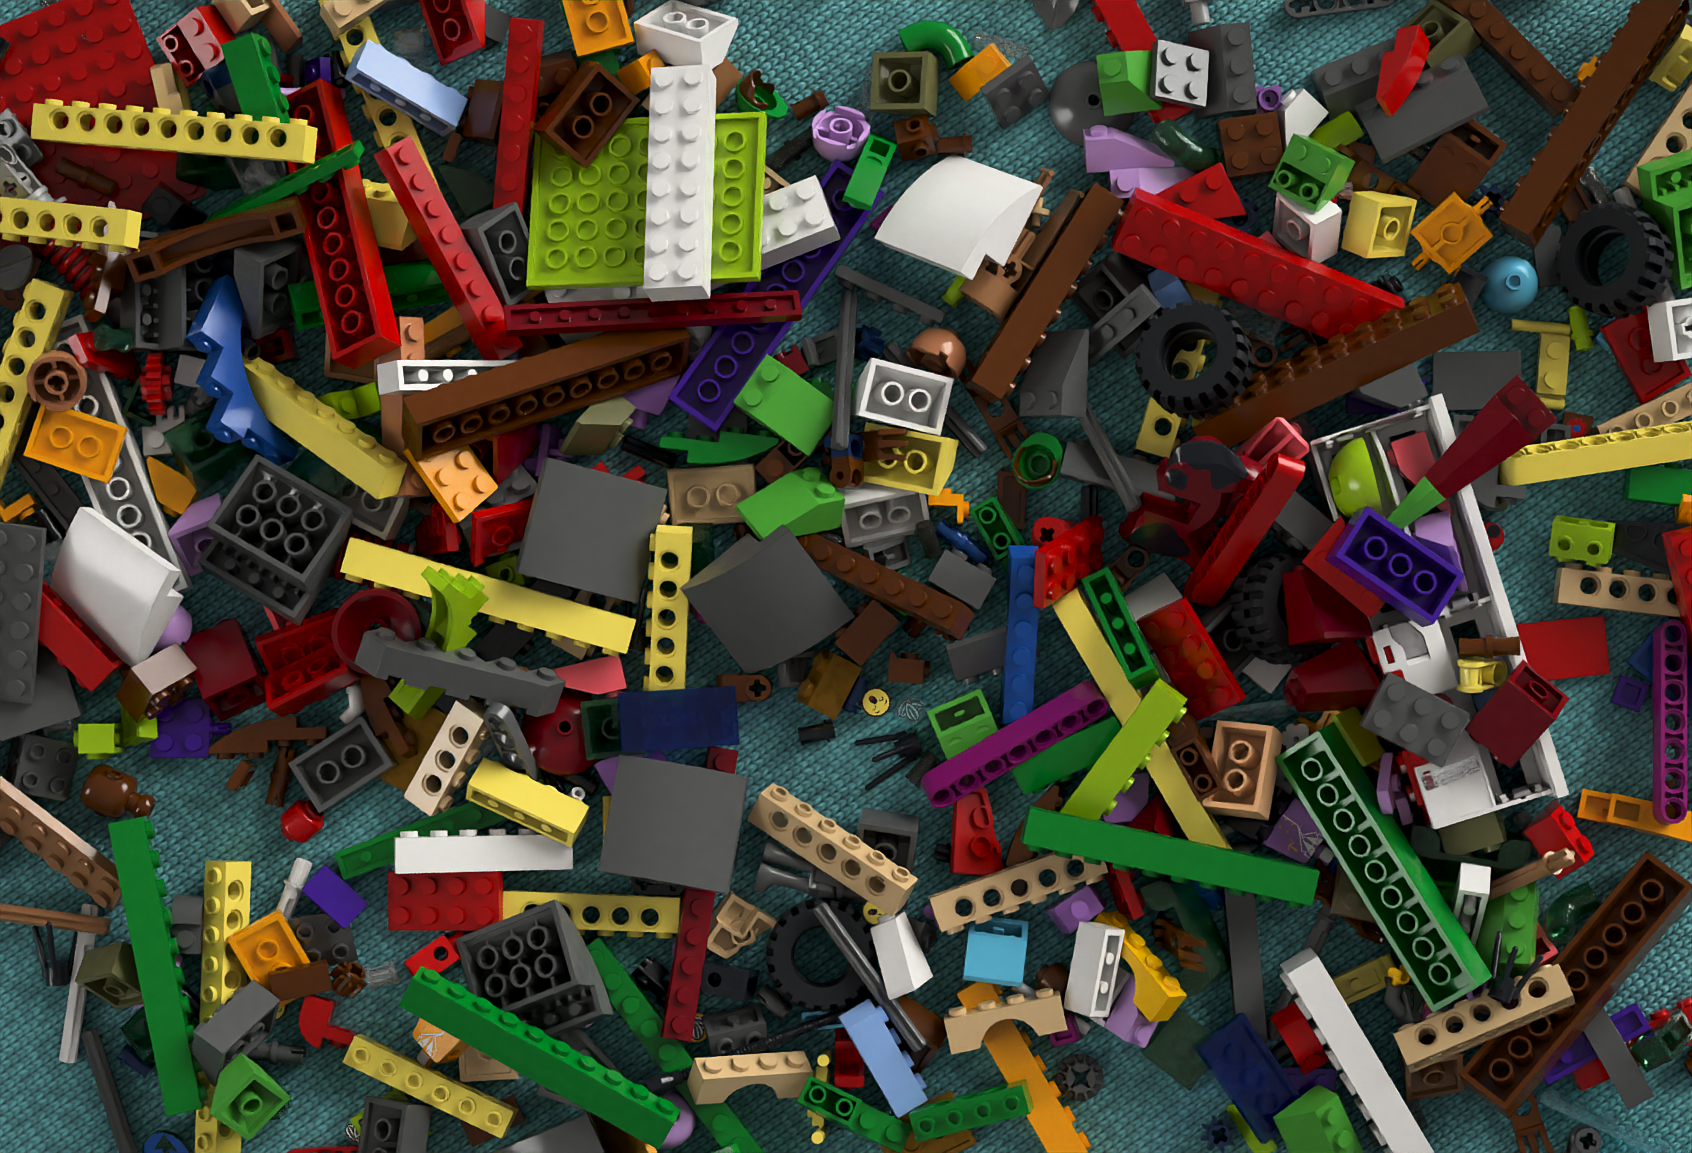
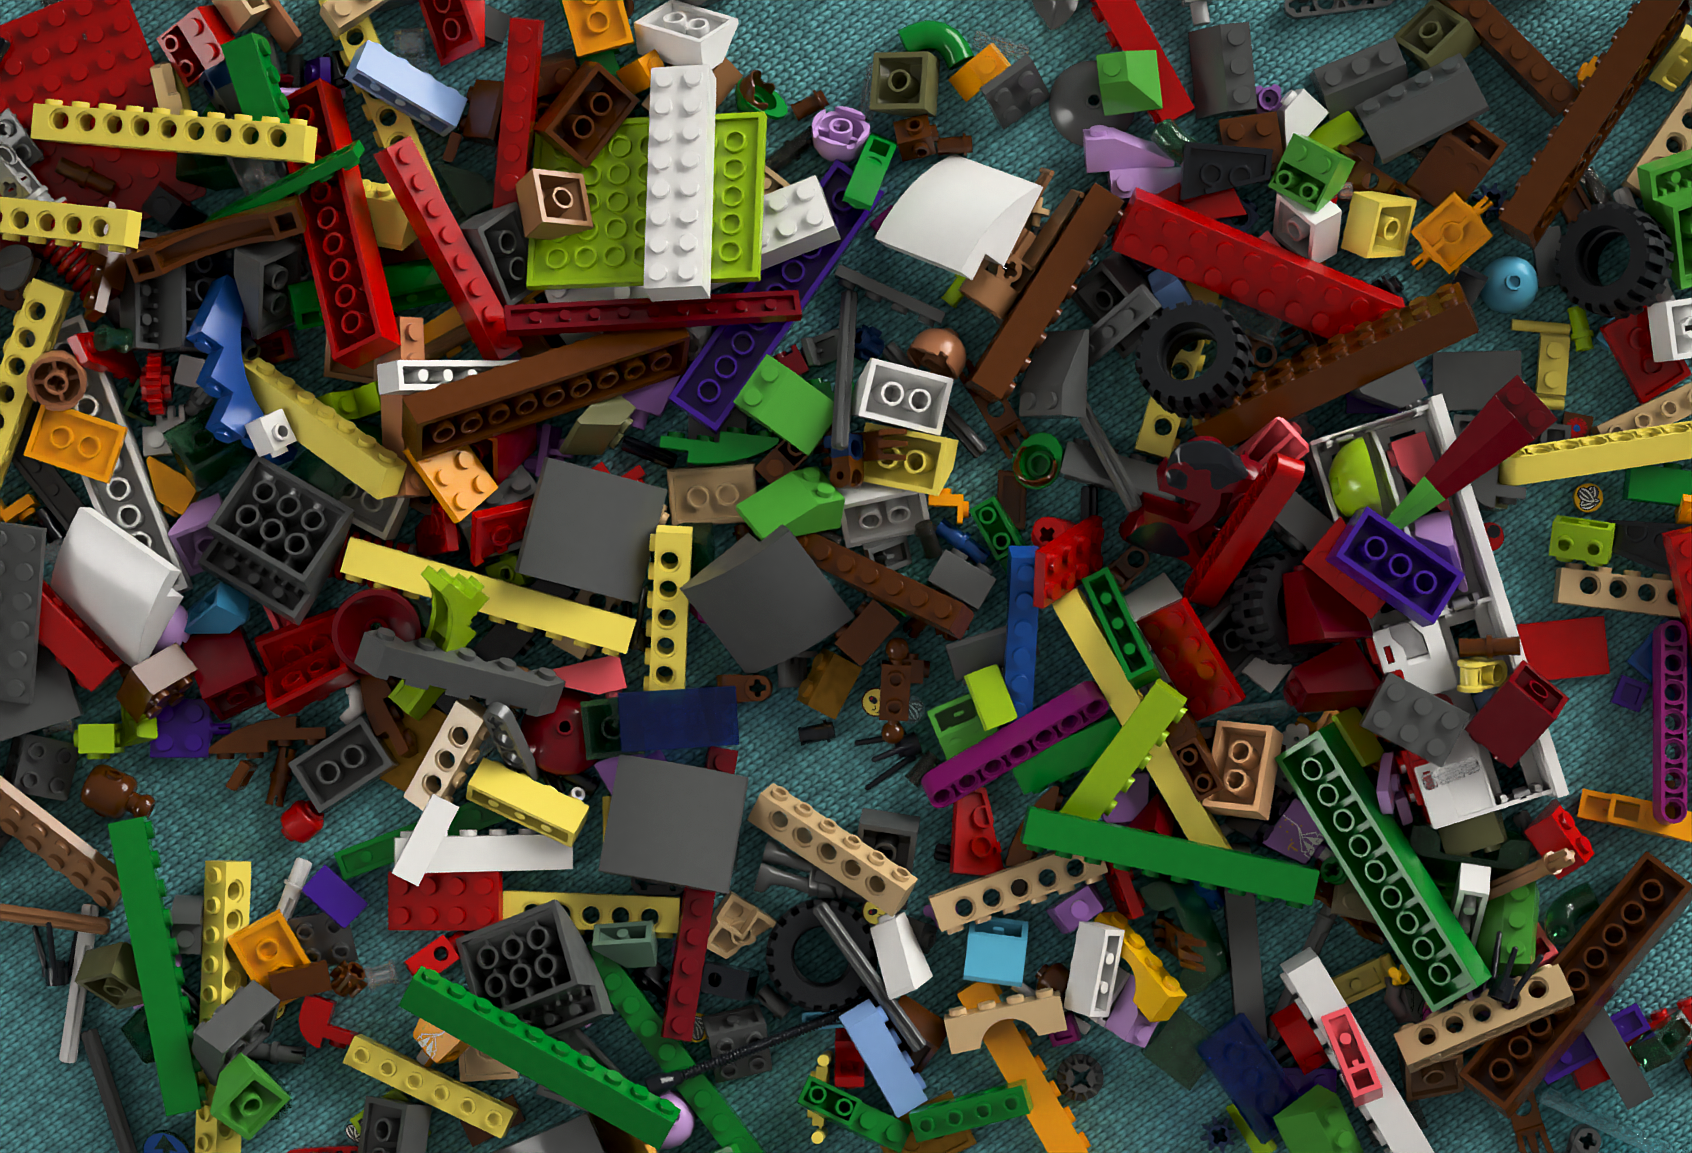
dark blue pin [116,1043,156,1078] -> none
tan arch [687,1051,813,1105] -> none
dark blue pin [842,676,870,714] -> none
plate [1149,39,1209,110] -> none
red slope [1376,24,1430,117] -> none
none -> dark azure slope [184,582,250,634]
none -> white brick [244,408,297,458]
none -> white tile [391,793,459,886]
none -> medium nougat slope [515,168,593,240]
none -> sand green slope [592,920,658,968]
none -> reddish brown plate [879,637,911,744]
none -> lime slope [964,664,1018,731]
none -> black wing [1179,142,1273,201]
none -> green bush [1320,856,1349,885]
none -> coral slope [1321,1006,1383,1108]
none -> tile [1572,483,1603,513]

